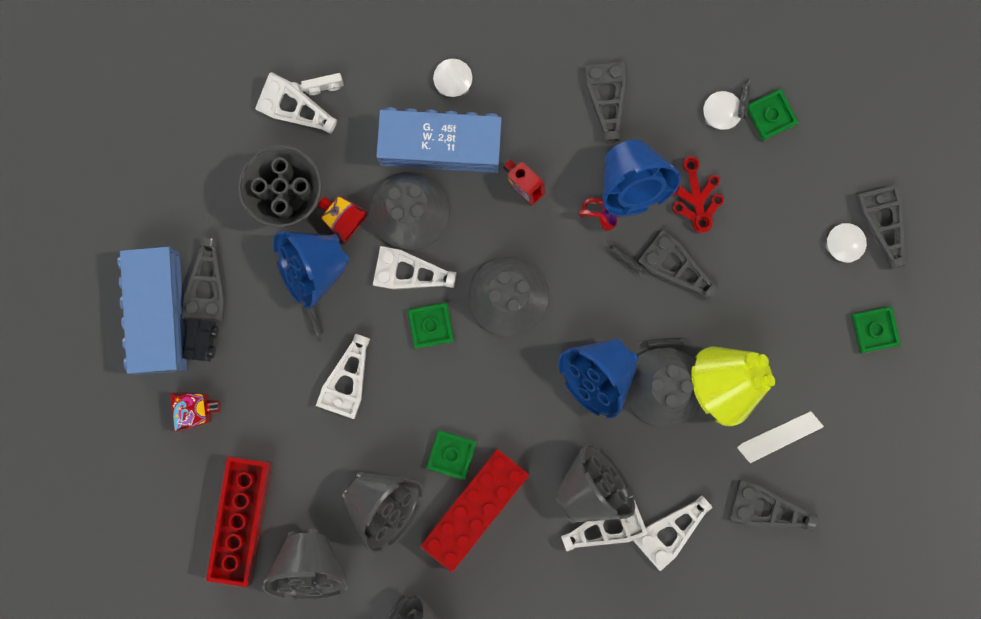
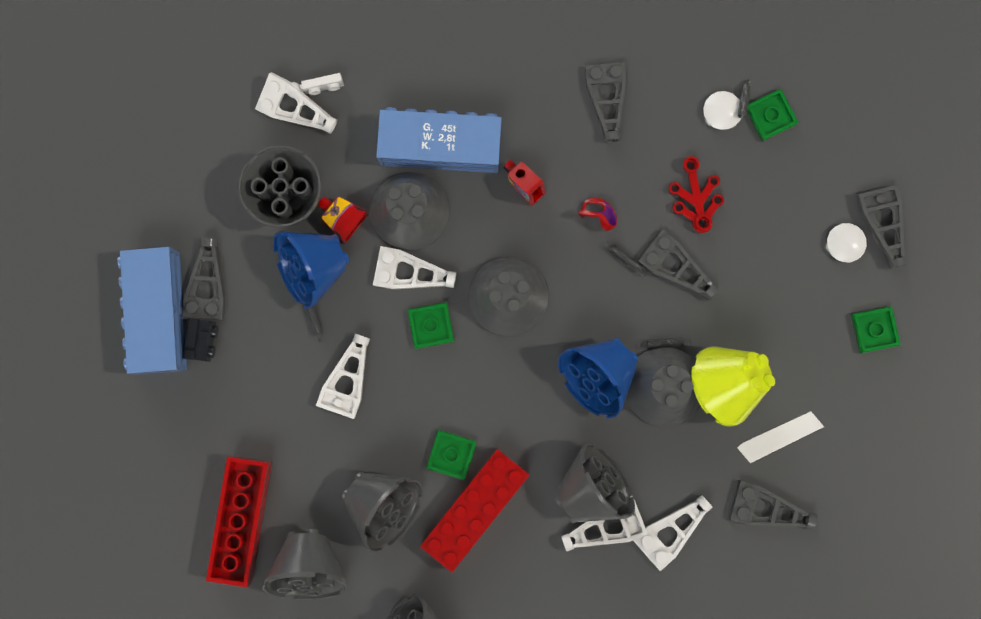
torso [170,393,221,432] -> none
white dish [433,59,472,97] -> none
blue cone [602,140,681,216] -> none

